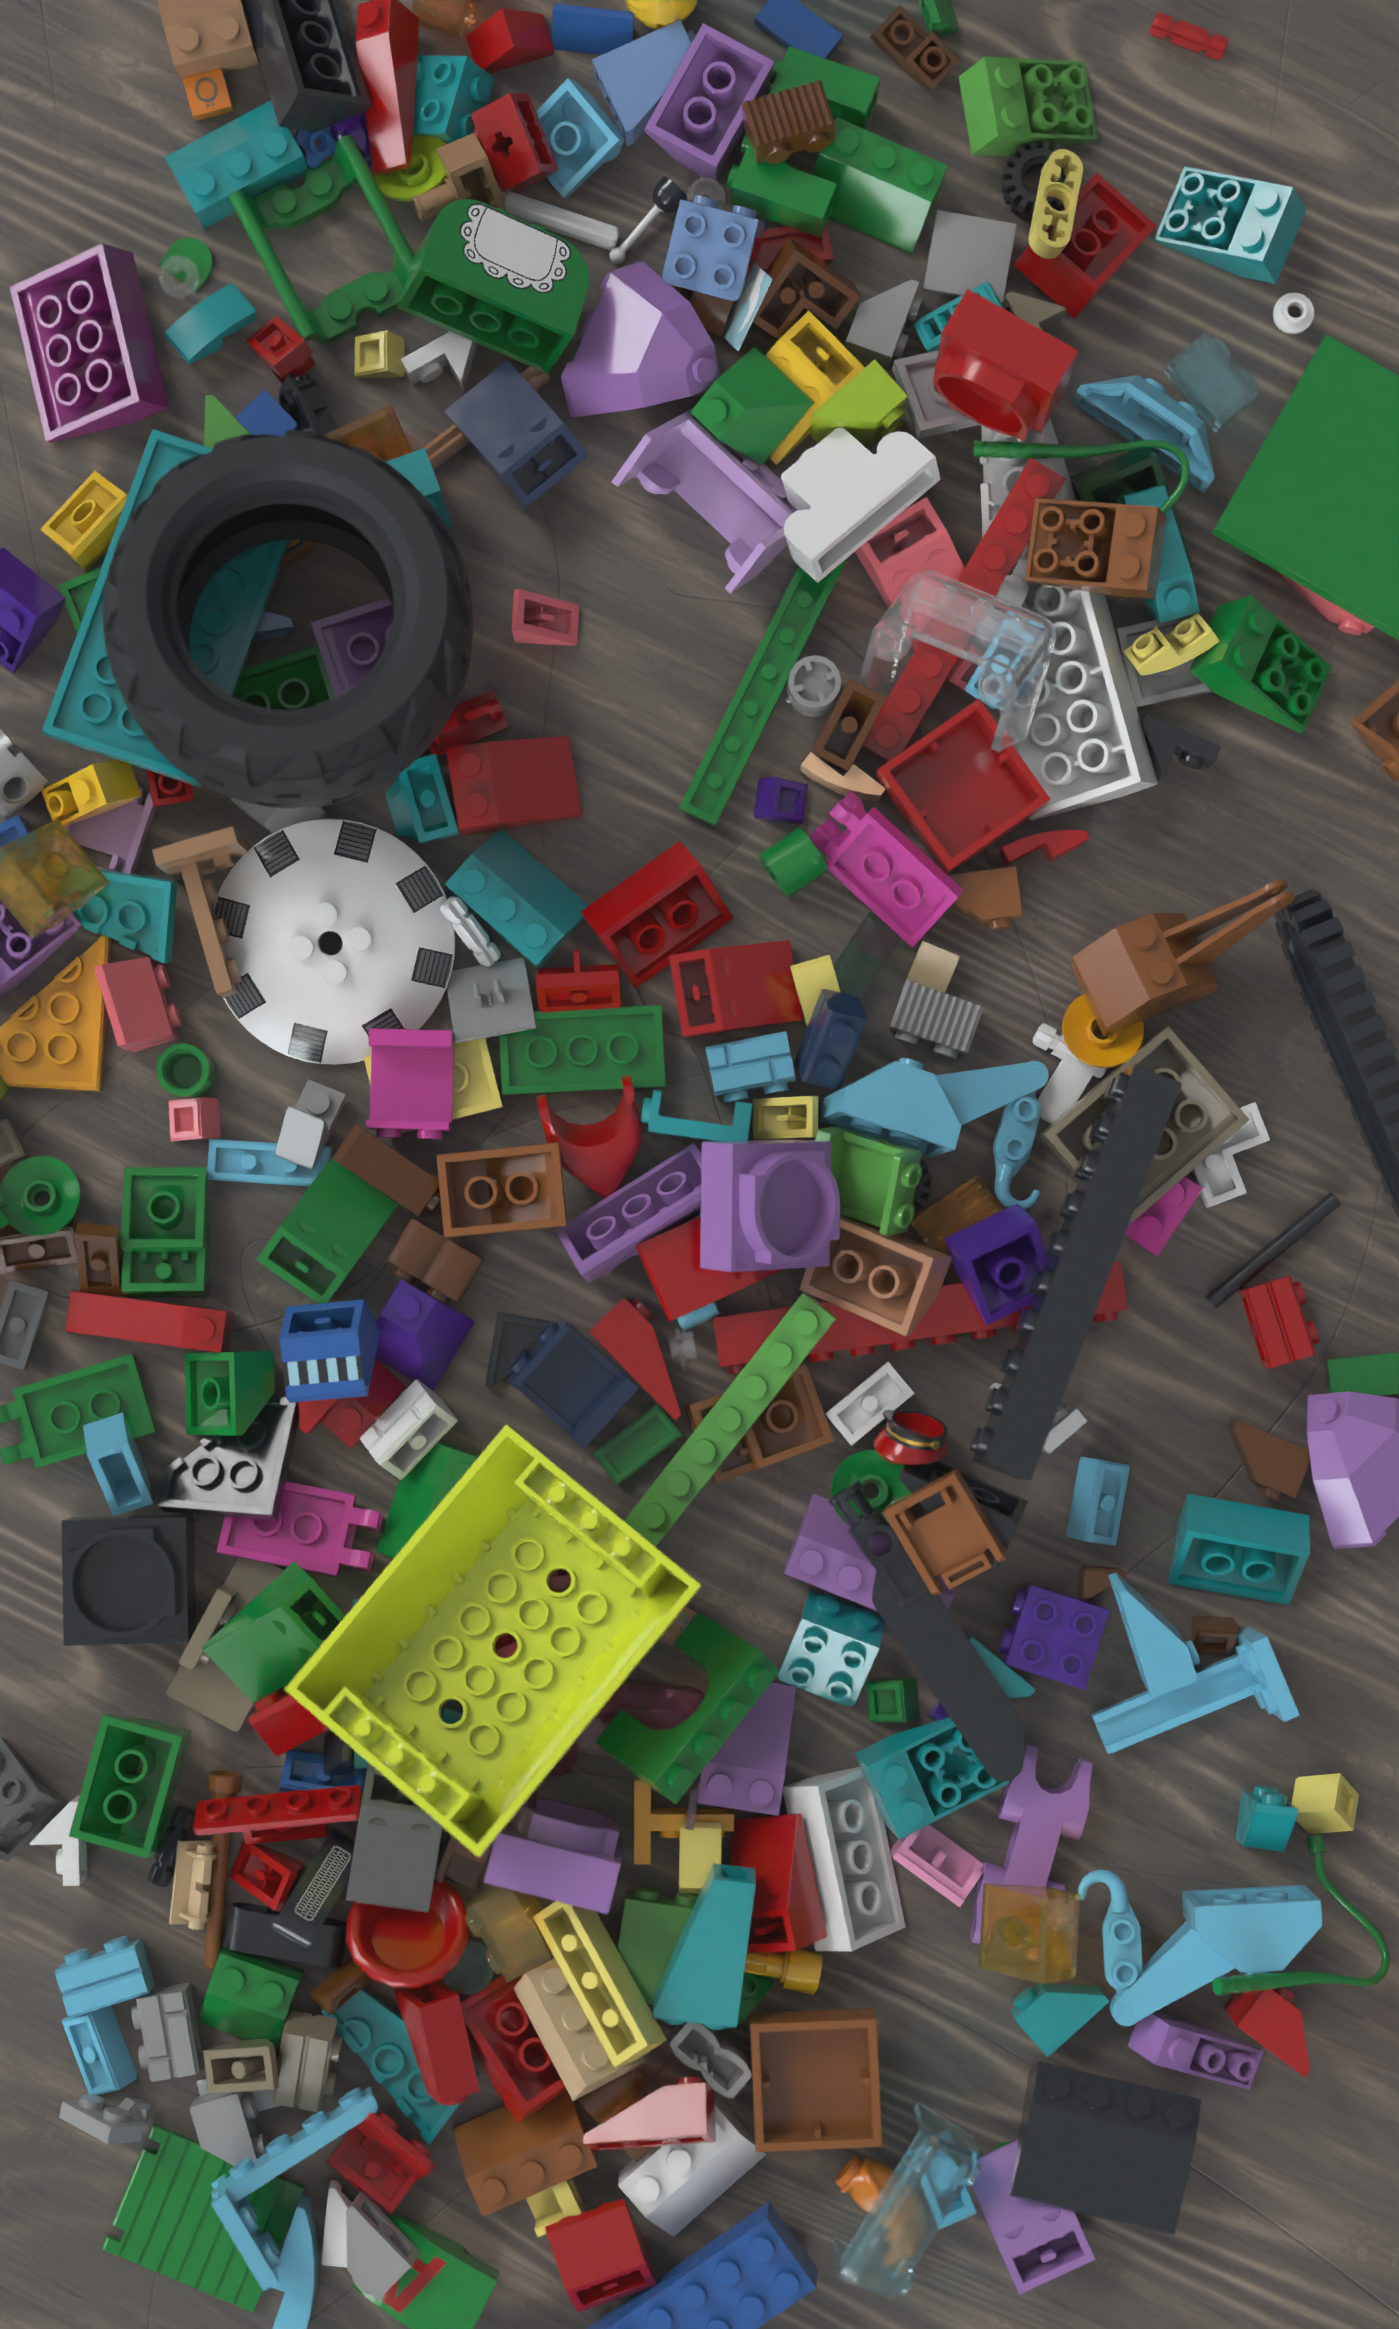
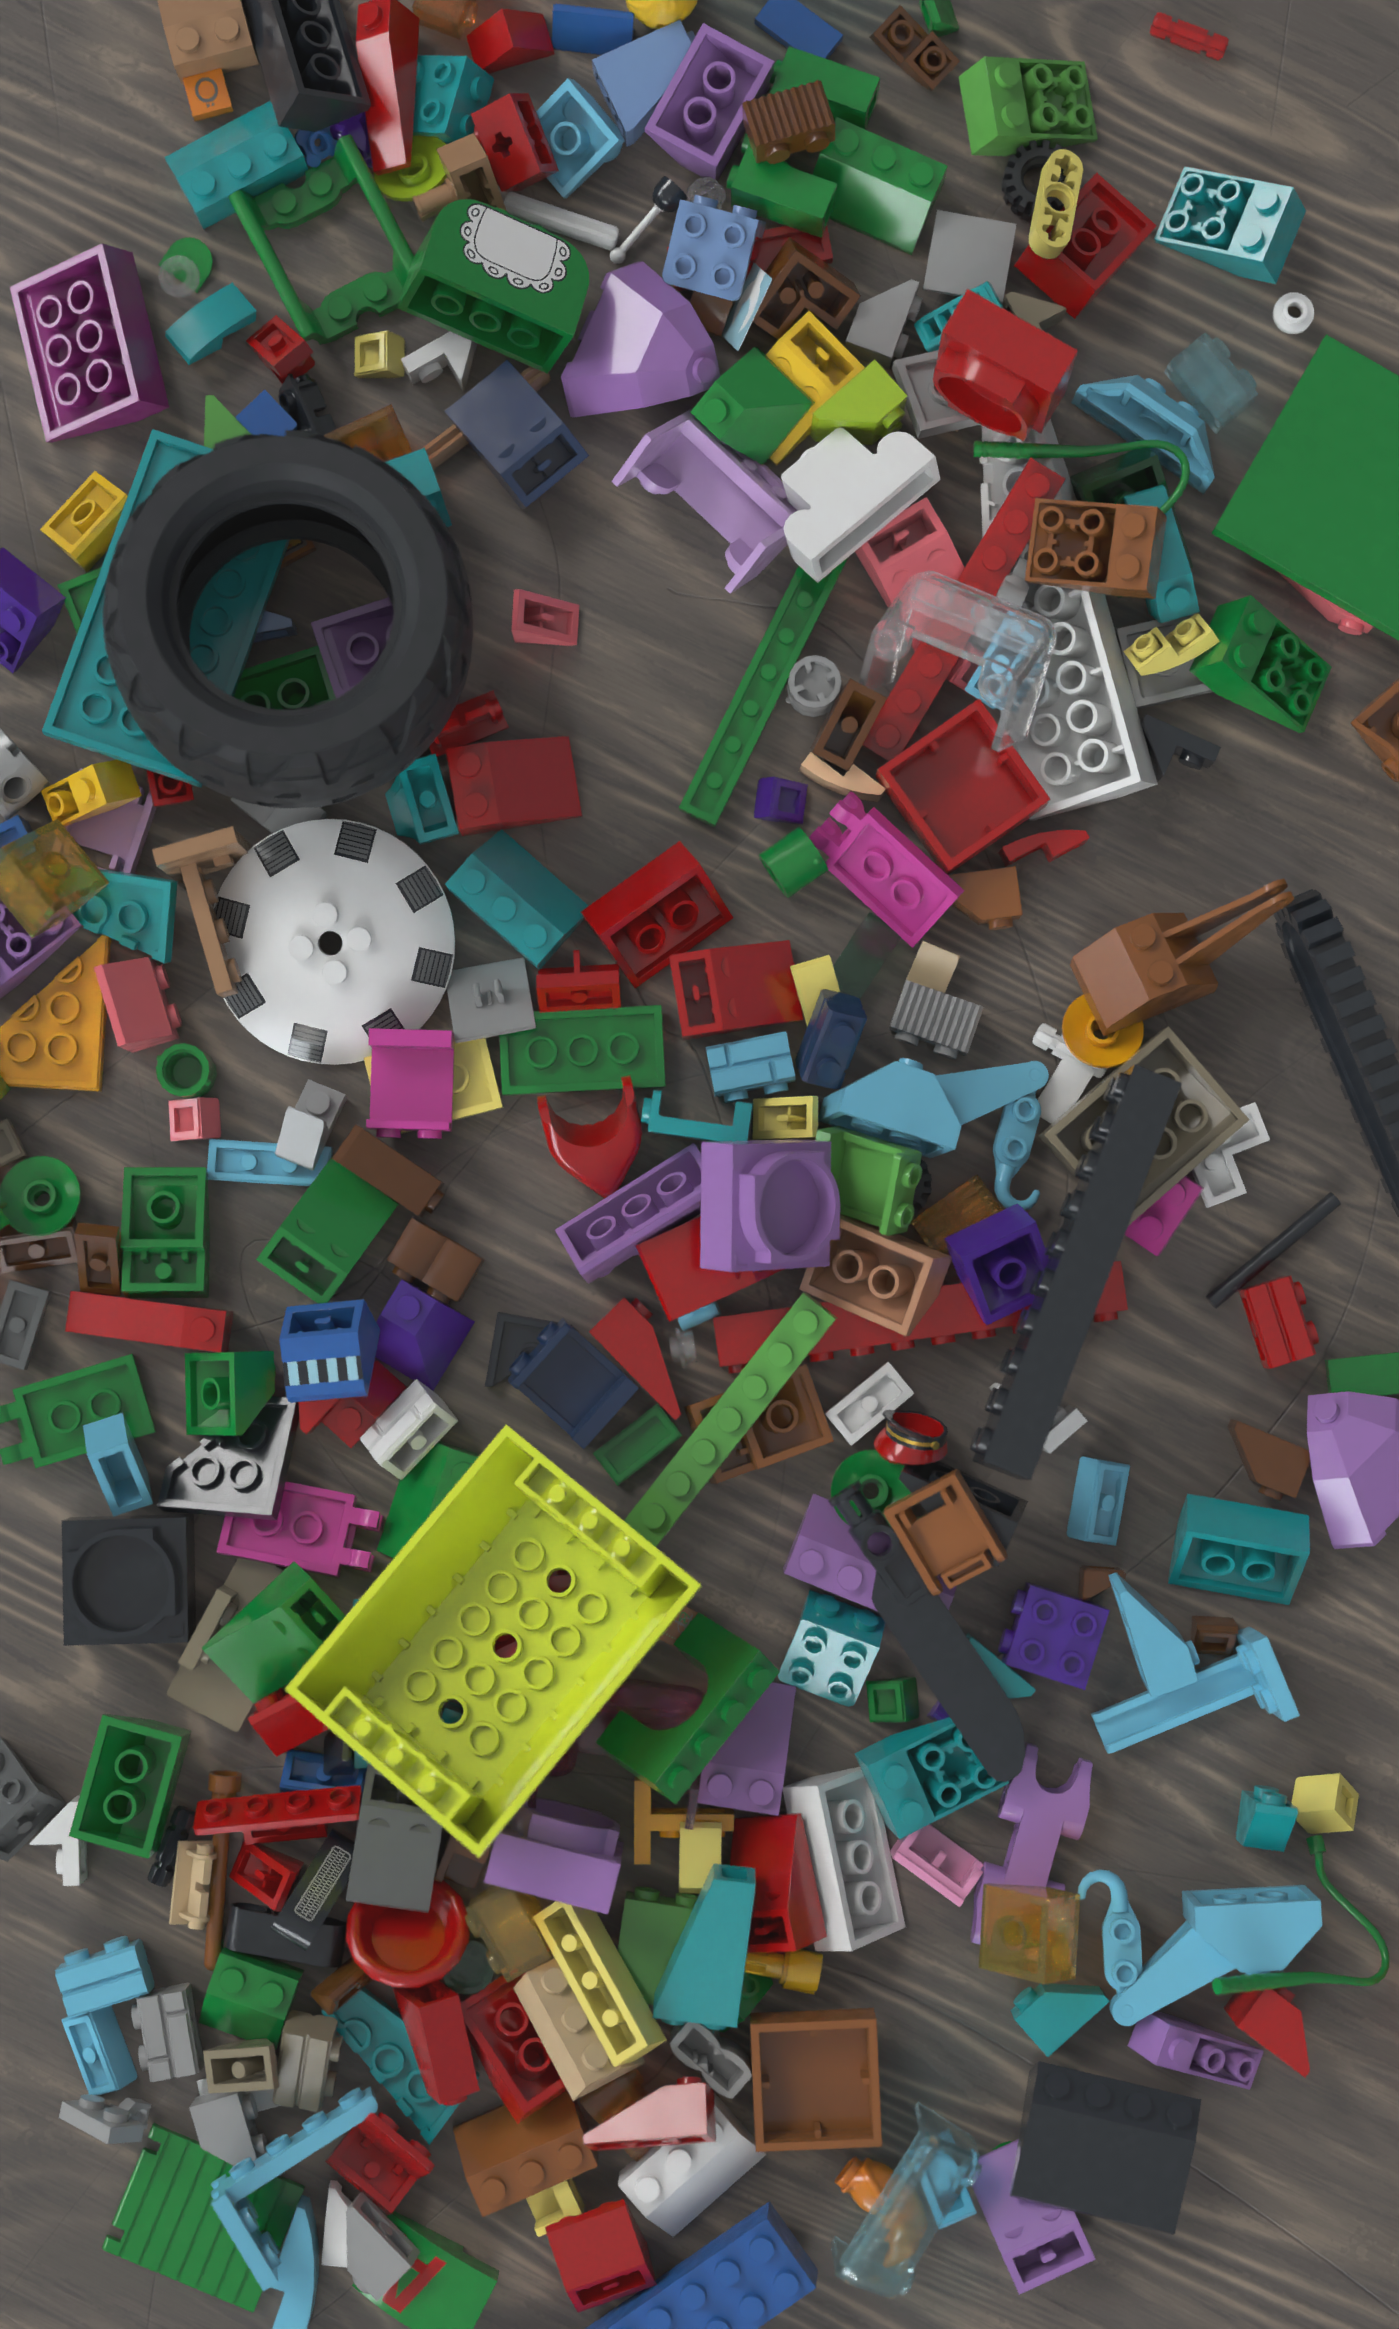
dark orange slope [436,1143,568,1238] -> none
white axle [440,896,501,967] -> none

